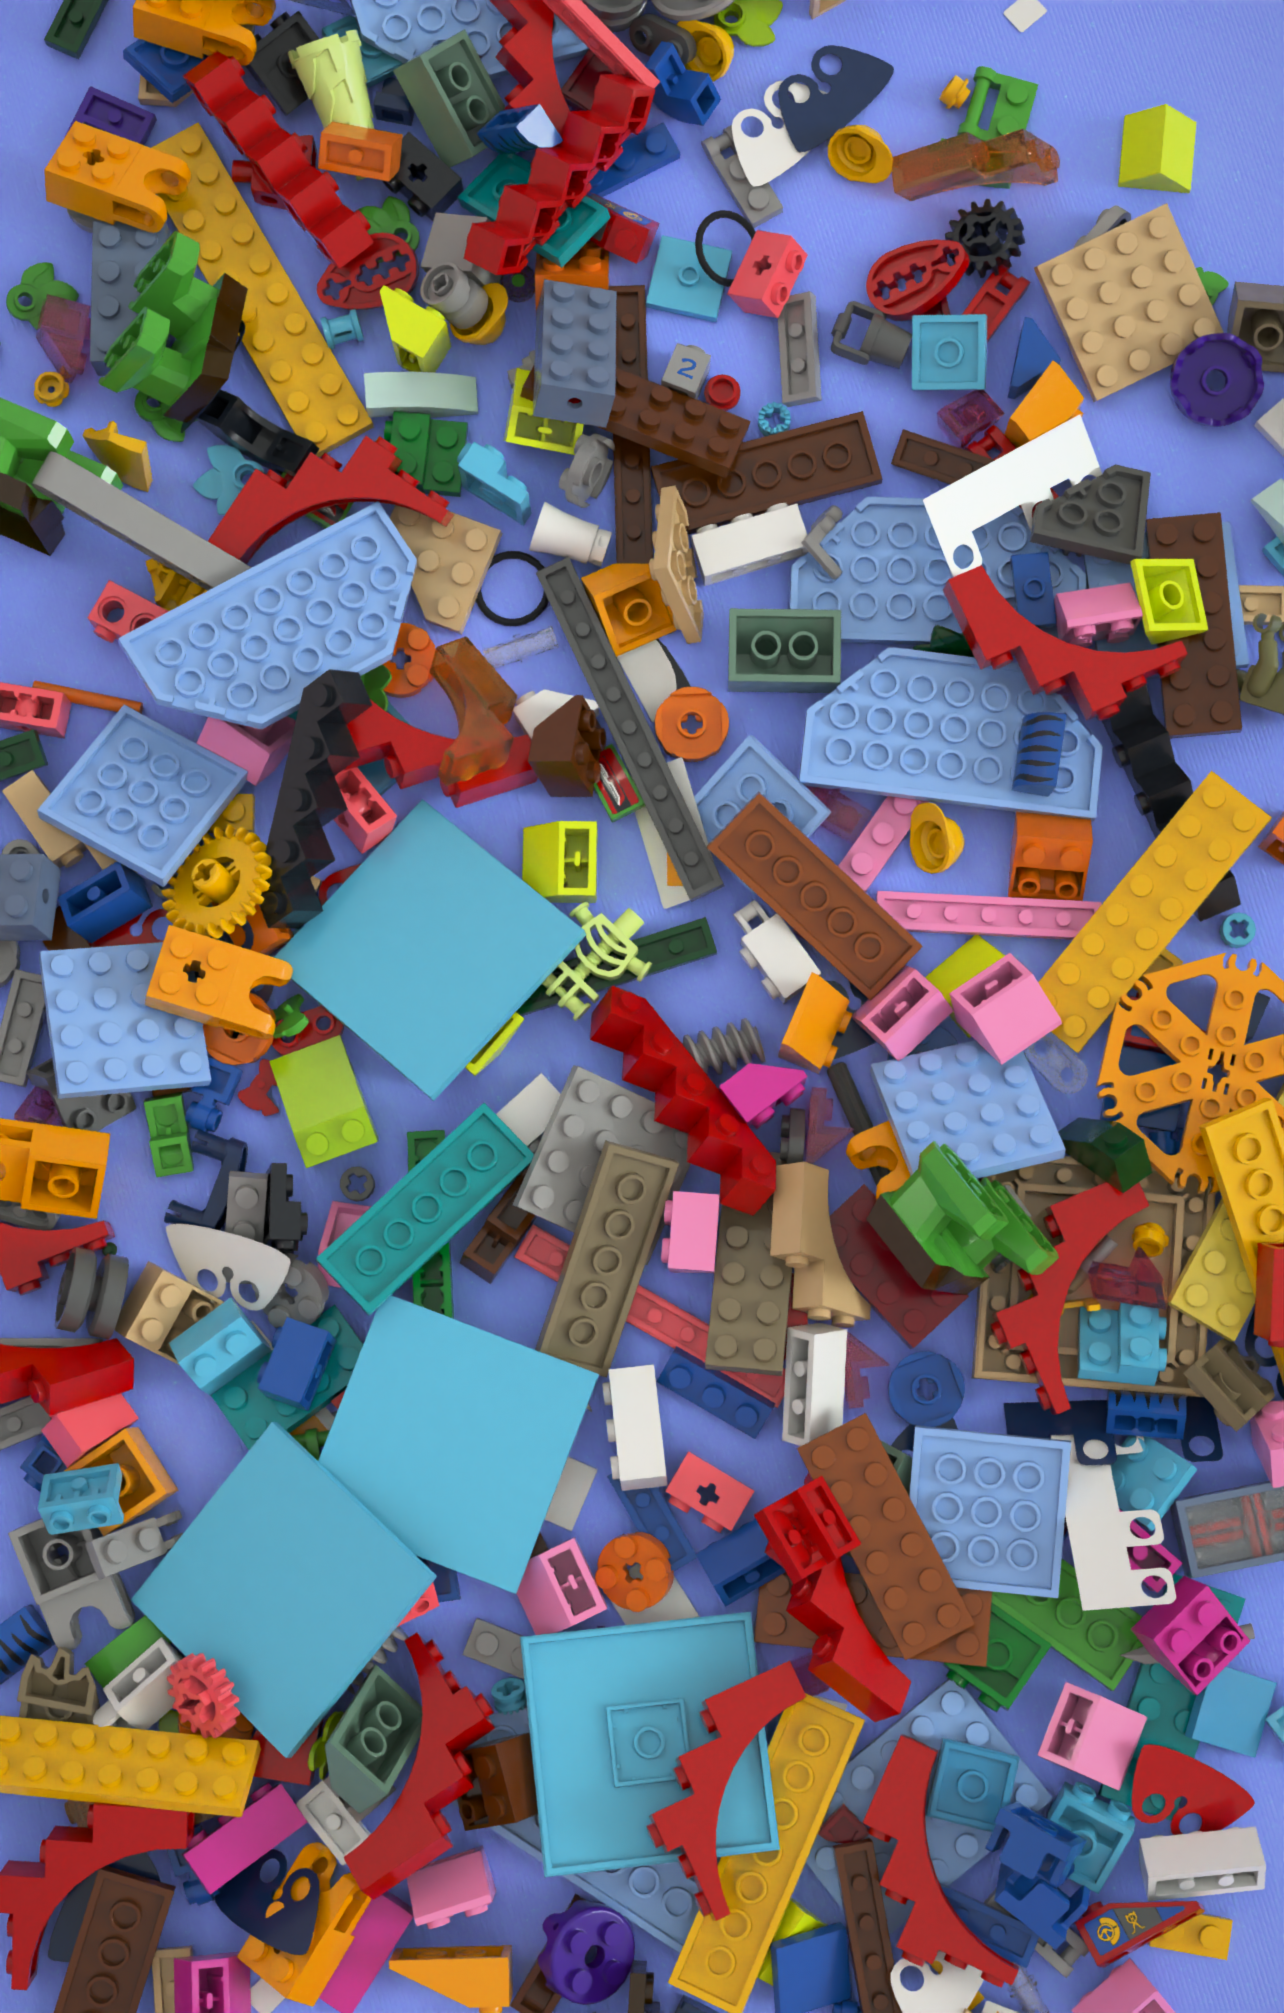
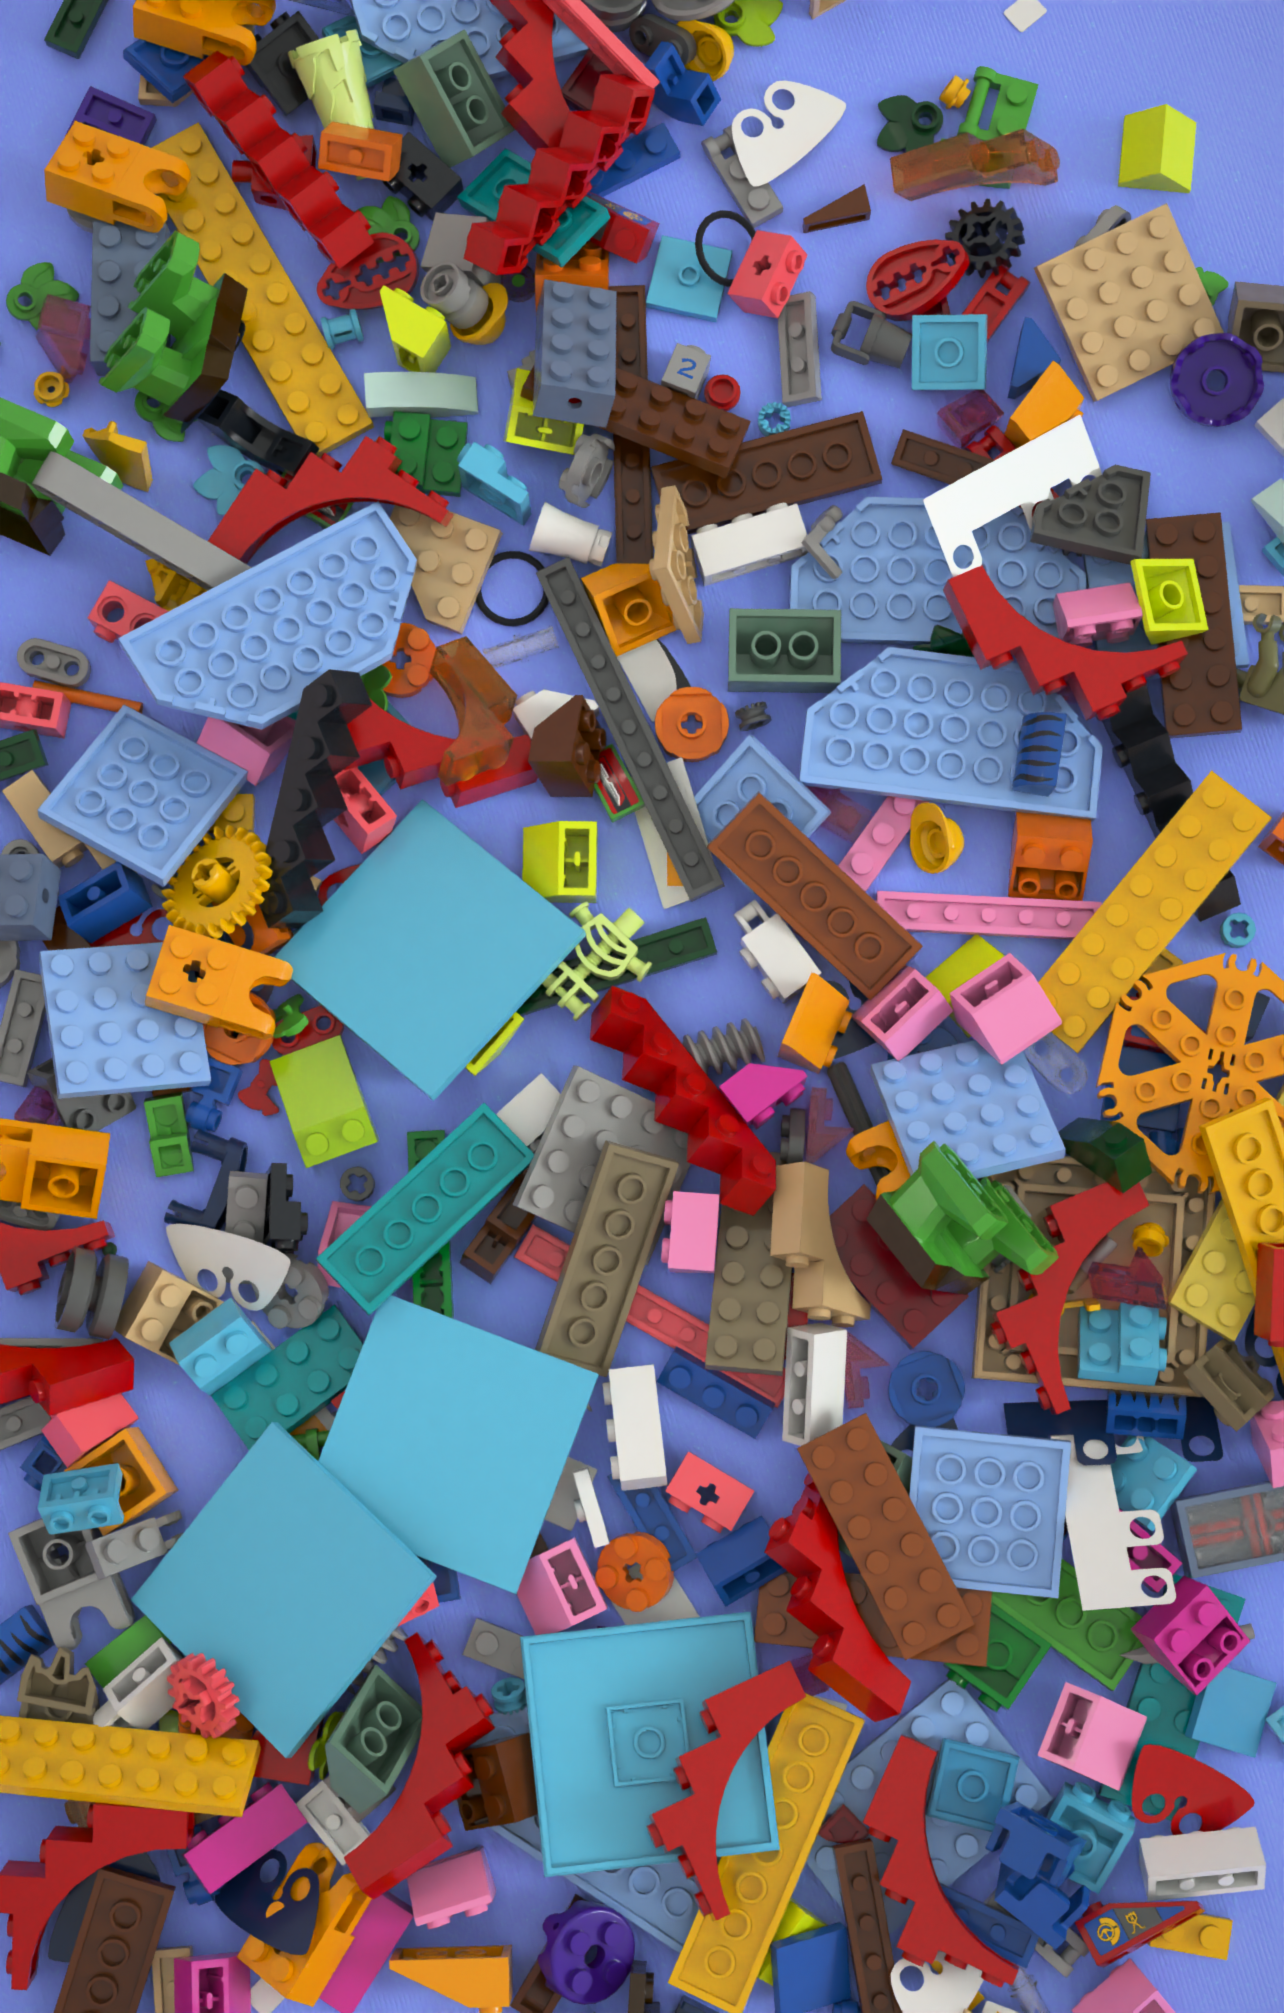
blue brick [257,1317,337,1411] -> none
blue brick [477,104,563,154] -> none
red slope [754,1476,861,1584] -> none
dark blue piece [778,45,894,152] -> none
yellow hat [828,125,893,184] -> none
blue plate [1010,552,1057,628] -> none
none -> light grey plate [17,638,91,688]
none -> white plate [573,1467,610,1548]
none -> dark grey bush [735,702,772,731]
none -> reddish brown piece [802,184,871,233]
none -> dark green plate [877,95,943,162]

